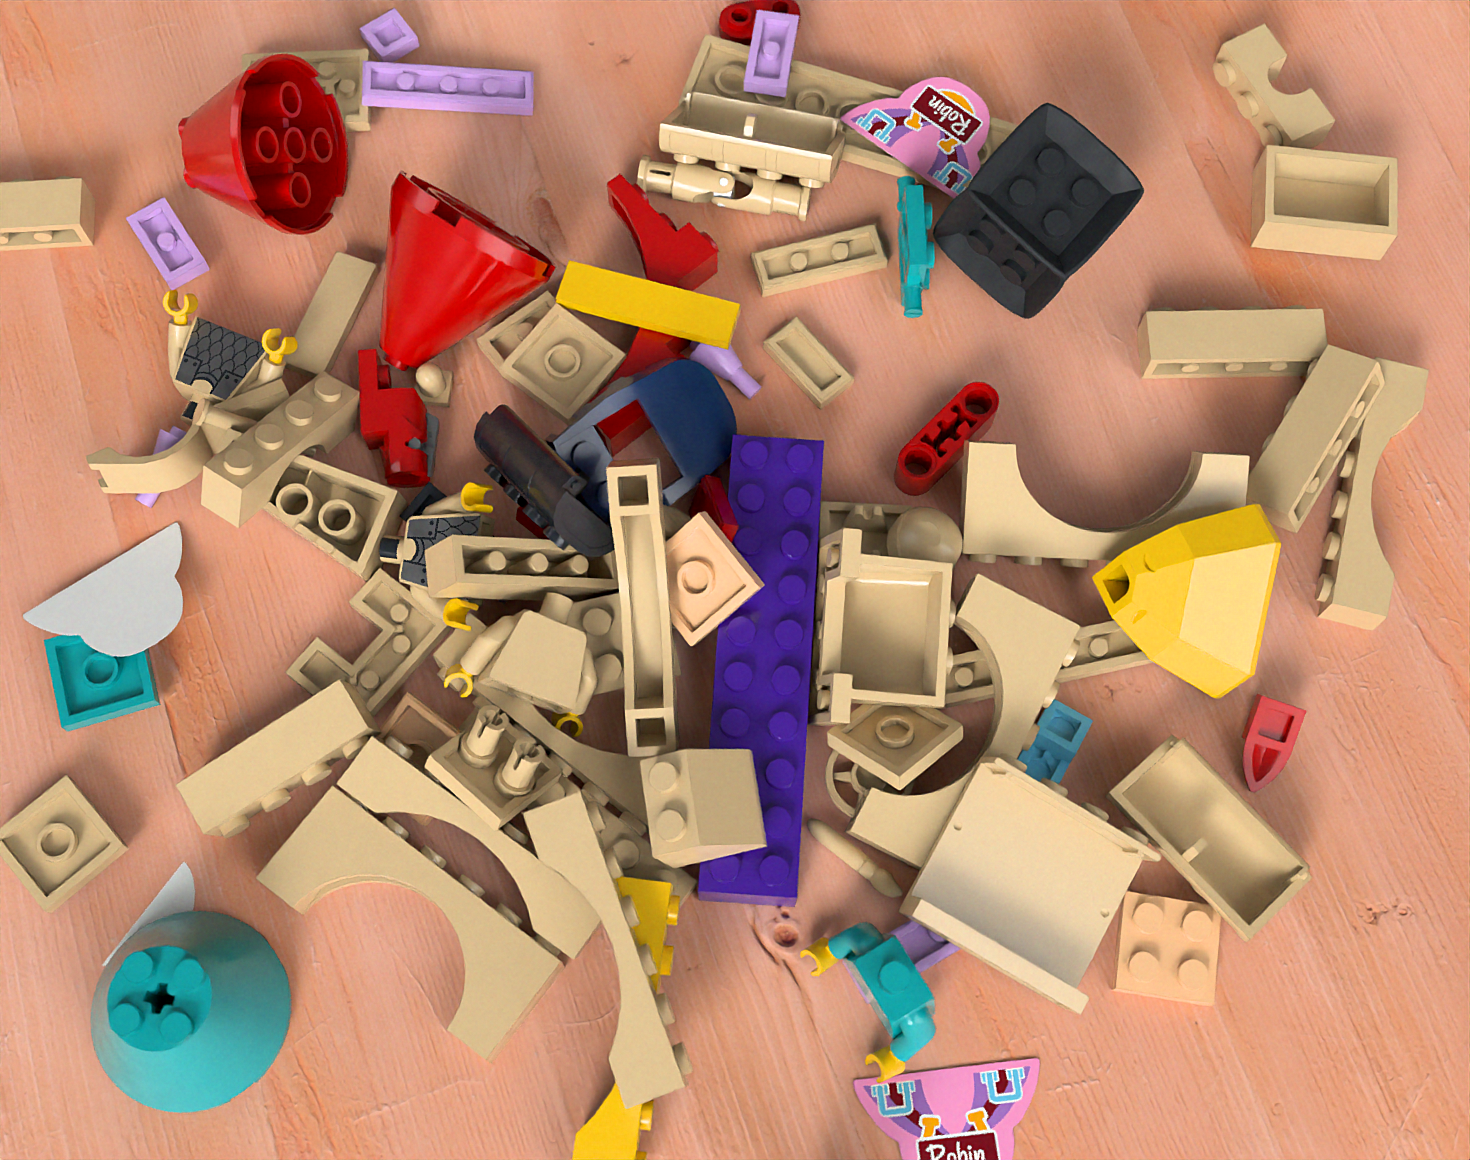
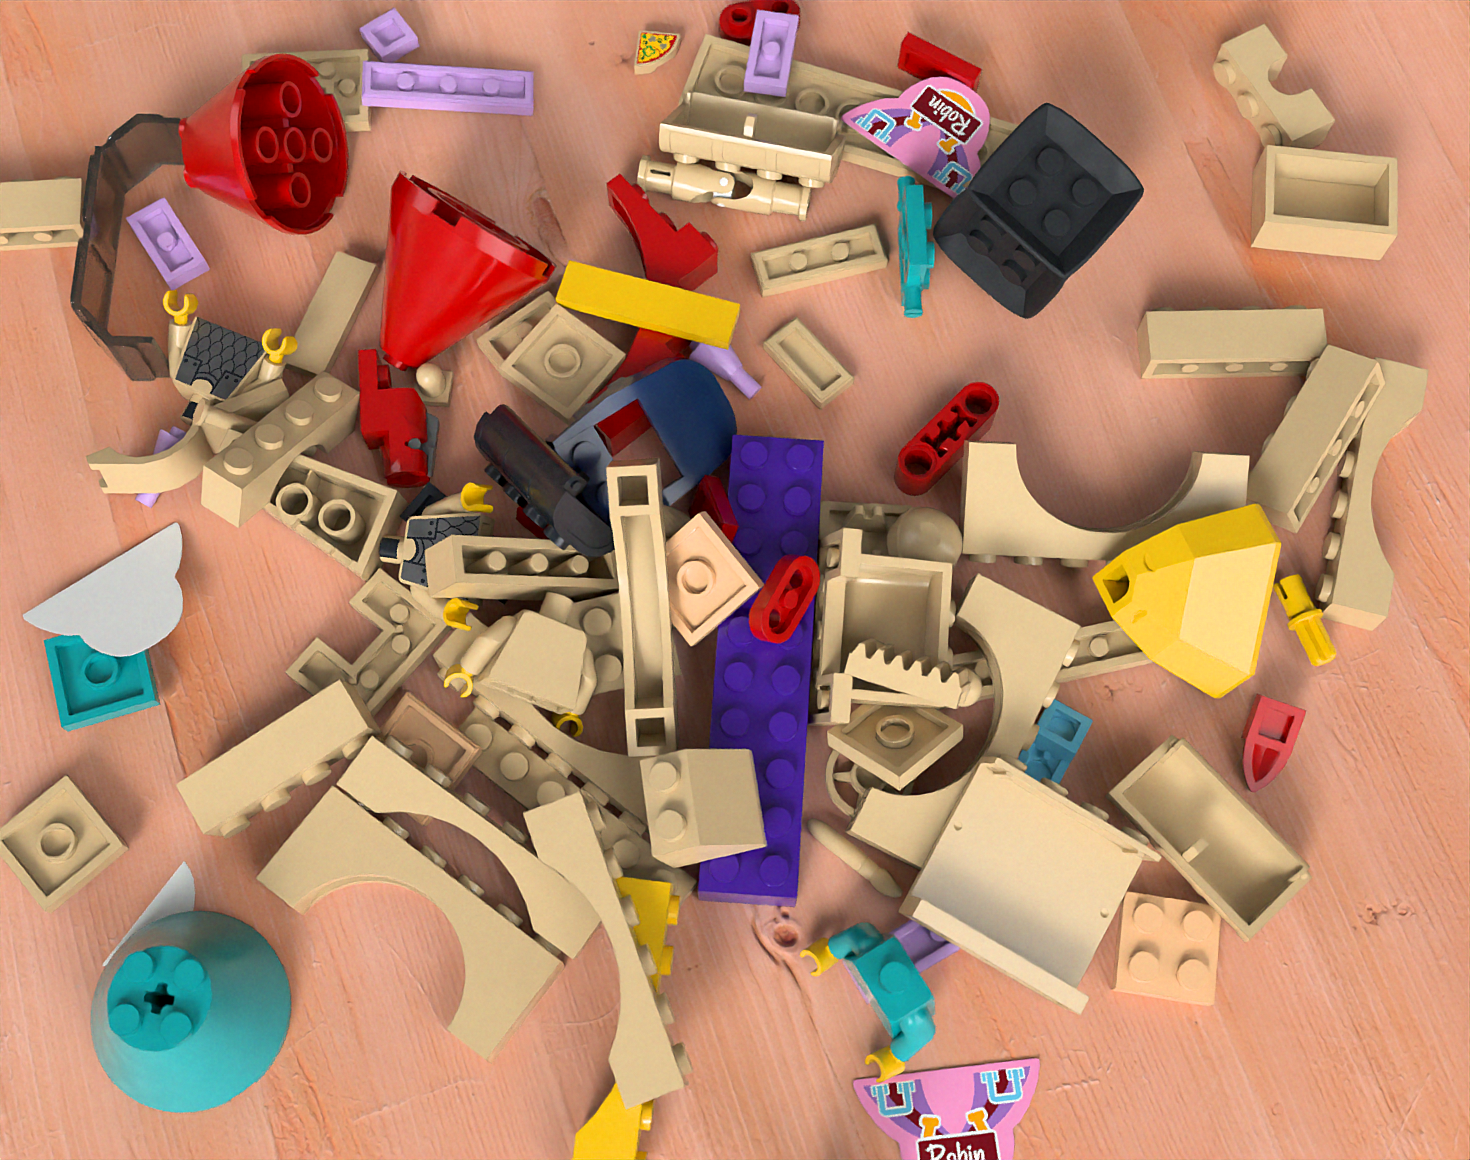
tan plate [424,705,563,831] -> none
none -> clear smoke windscreen [70,114,184,381]
none -> tile [634,30,681,74]
none -> red plate [749,554,820,644]
none -> tan gear [844,638,982,709]
none -> red tile [897,32,982,93]
none -> yellow axle [1273,574,1336,666]

